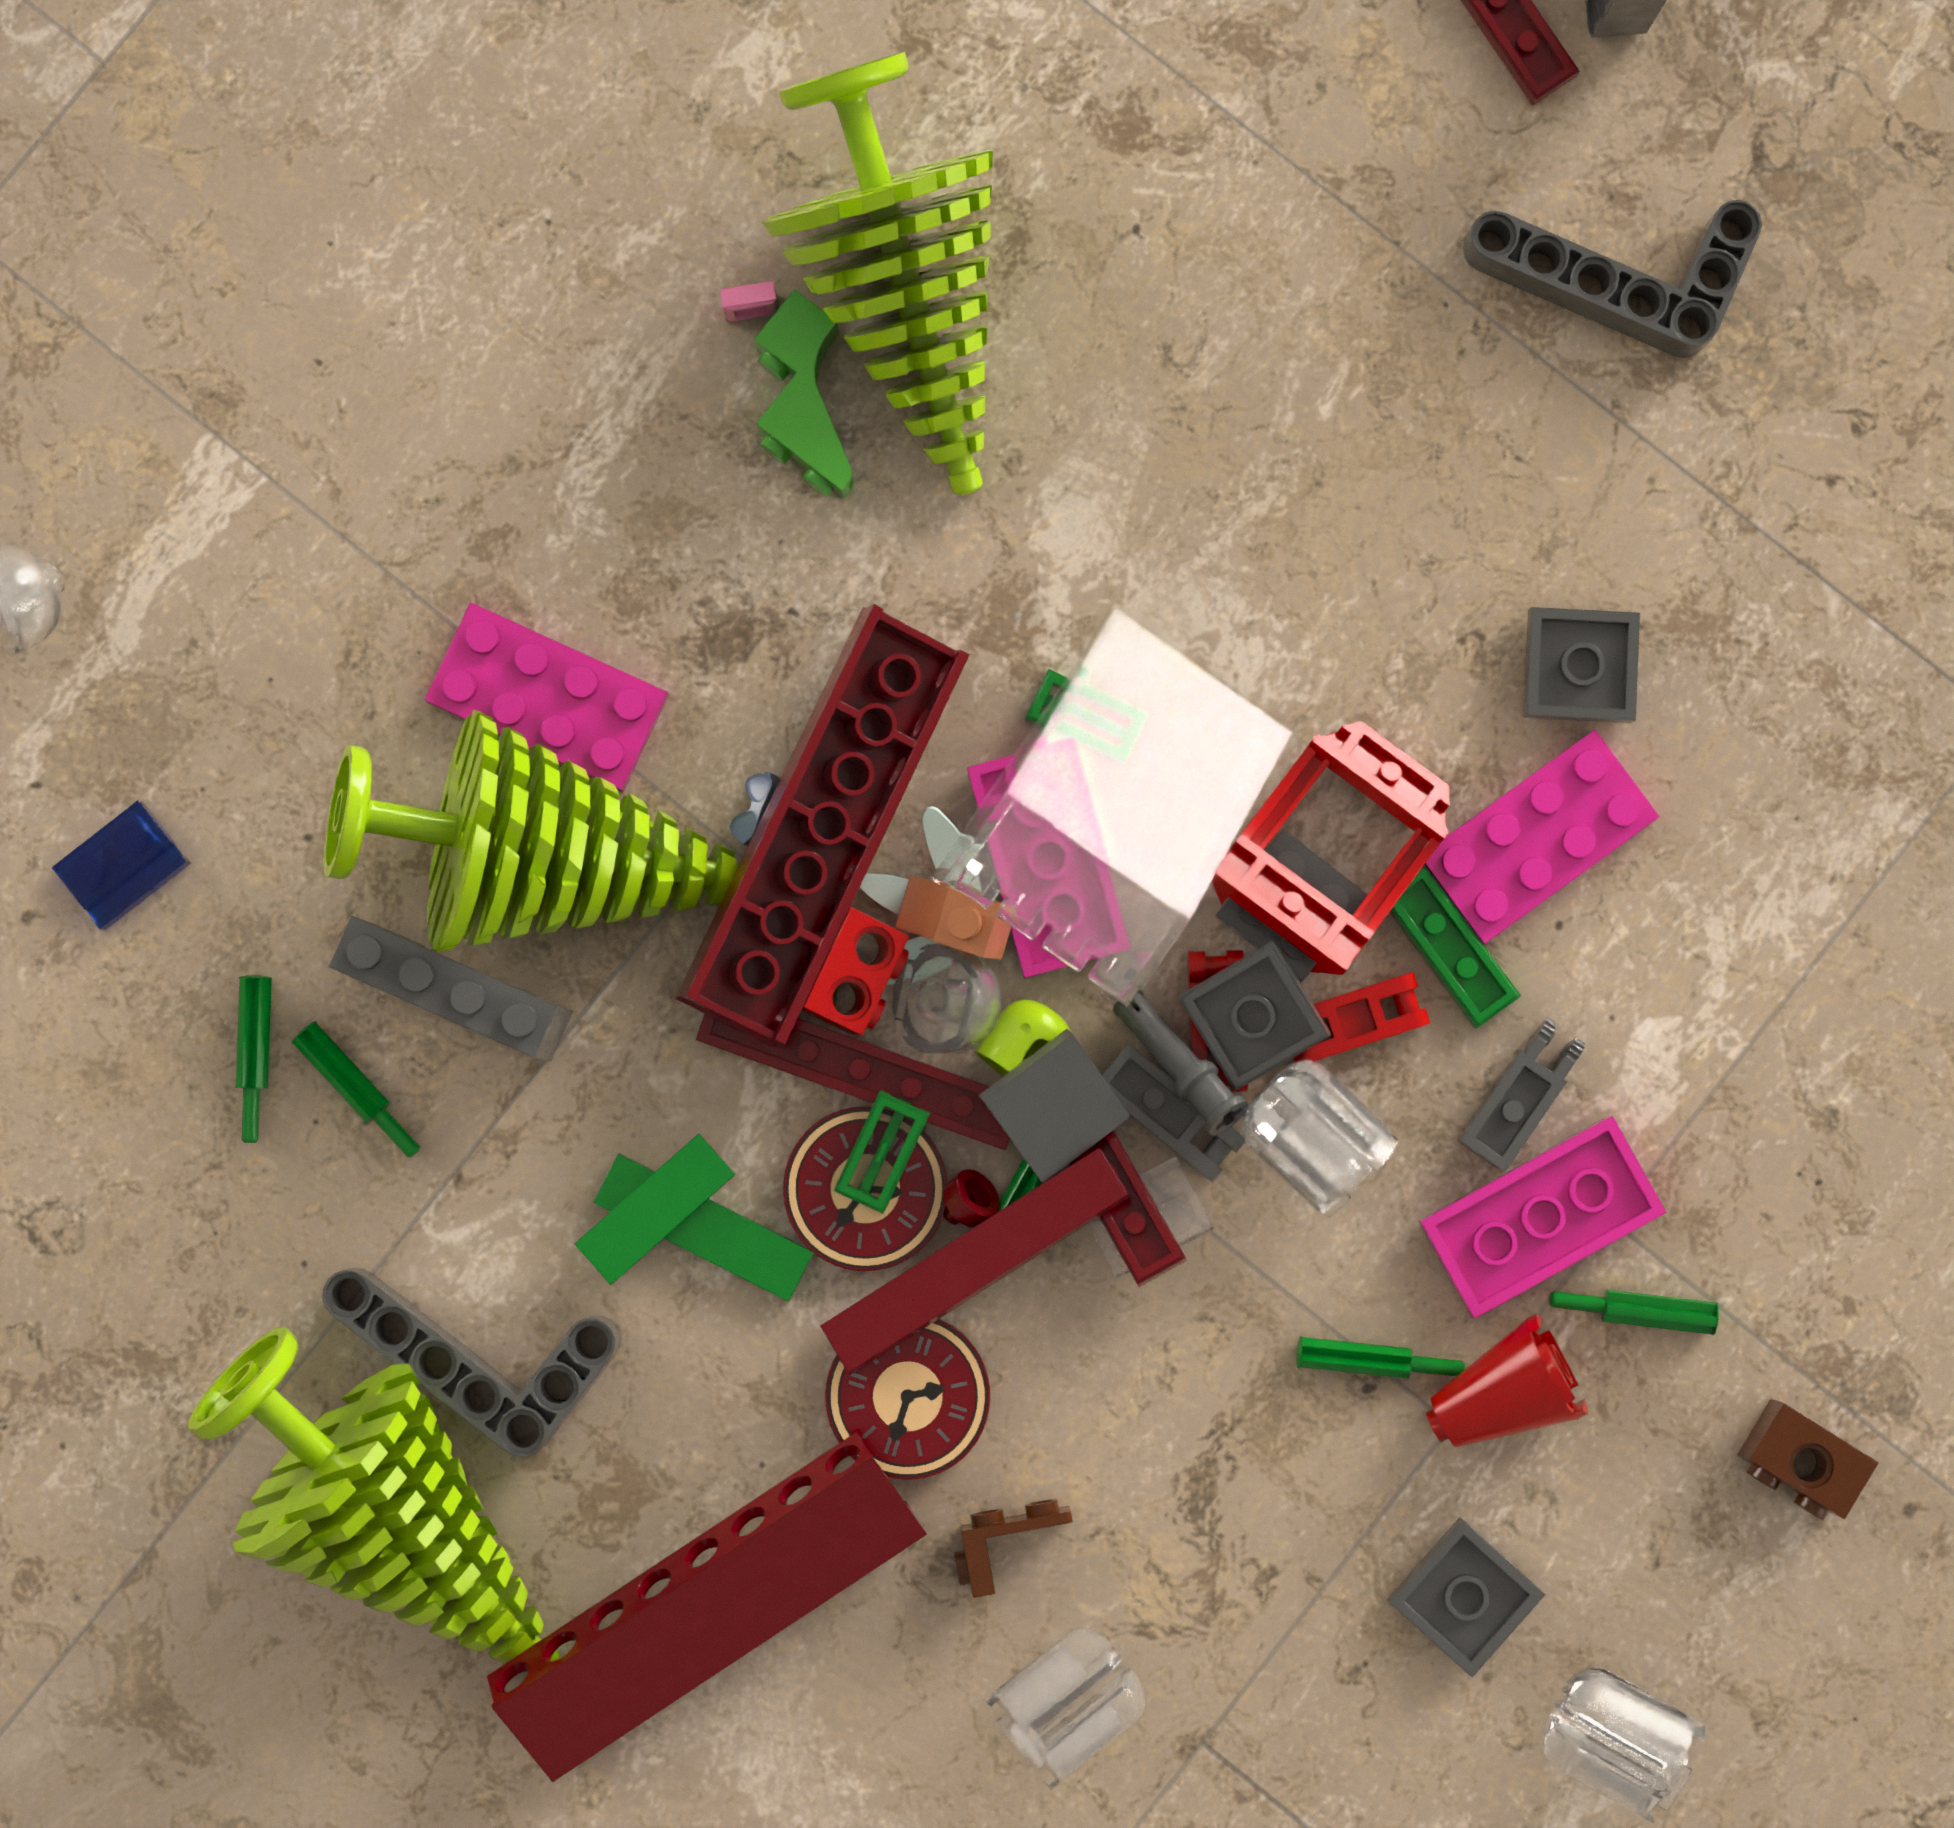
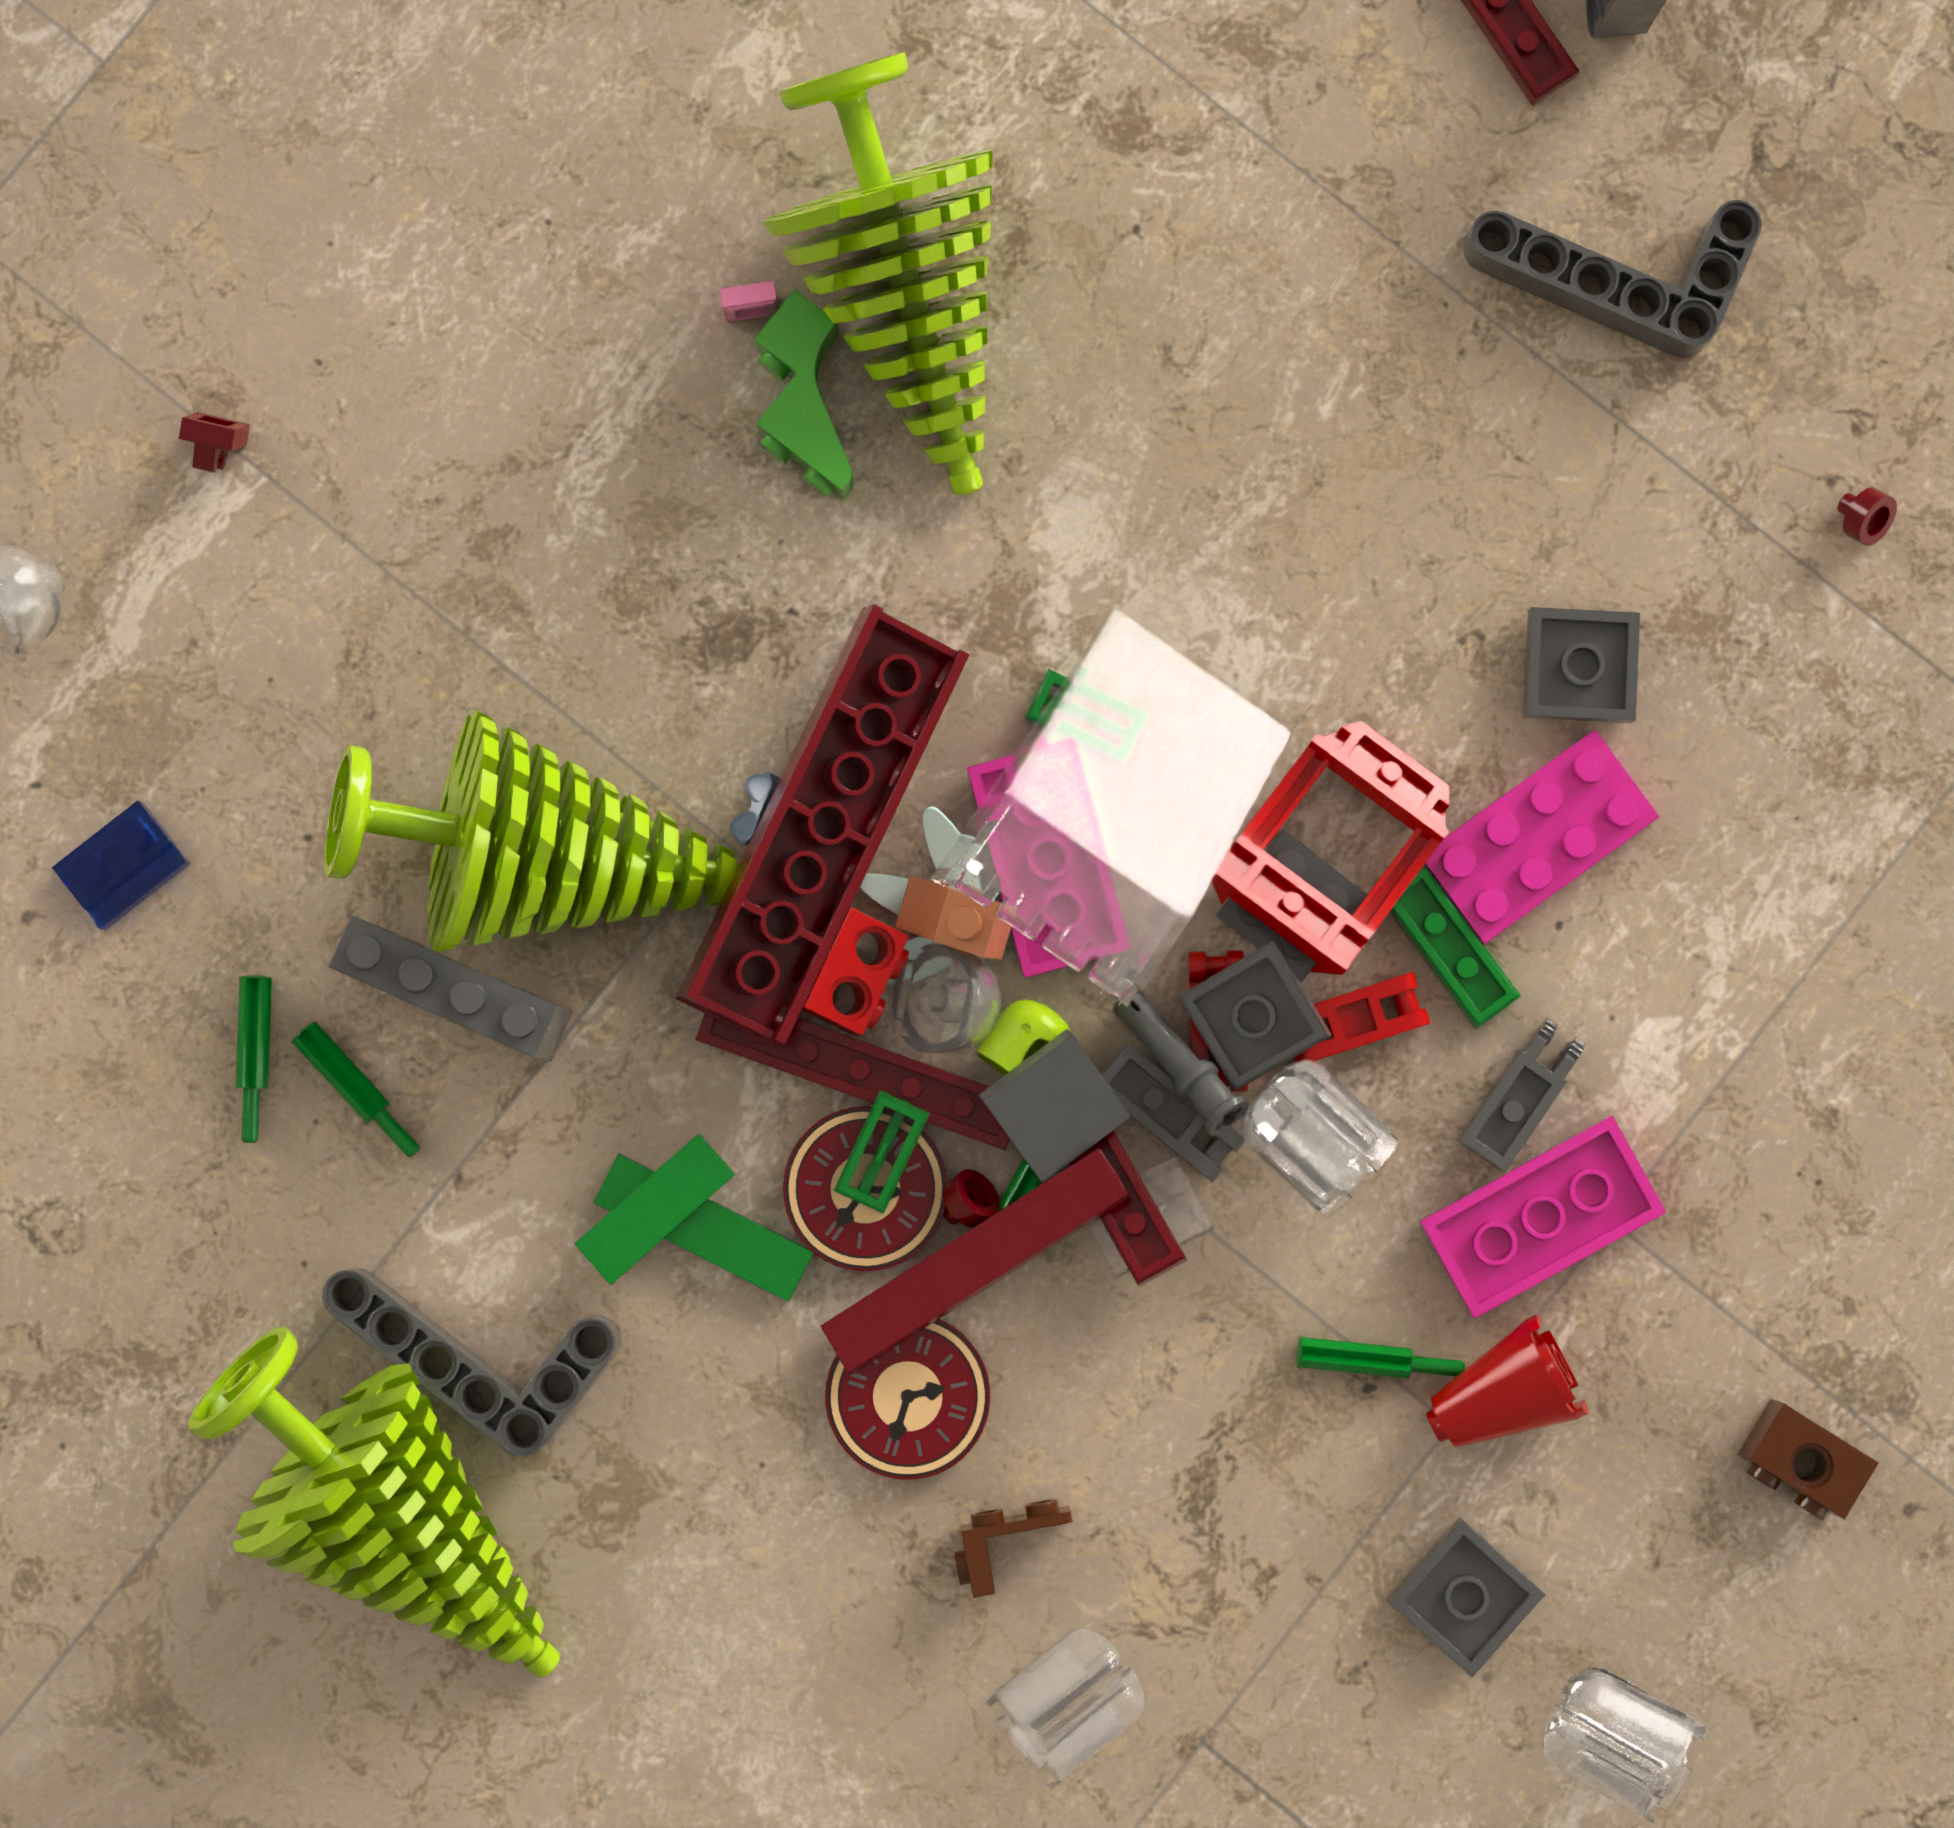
dark pink plate [424,602,669,792] -> none
dark red tile [487,1432,927,1782] -> none
green axle [1549,1289,1719,1335] -> none
none -> dark red tile [179,412,250,473]
none -> dark red tile [1837,487,1897,546]

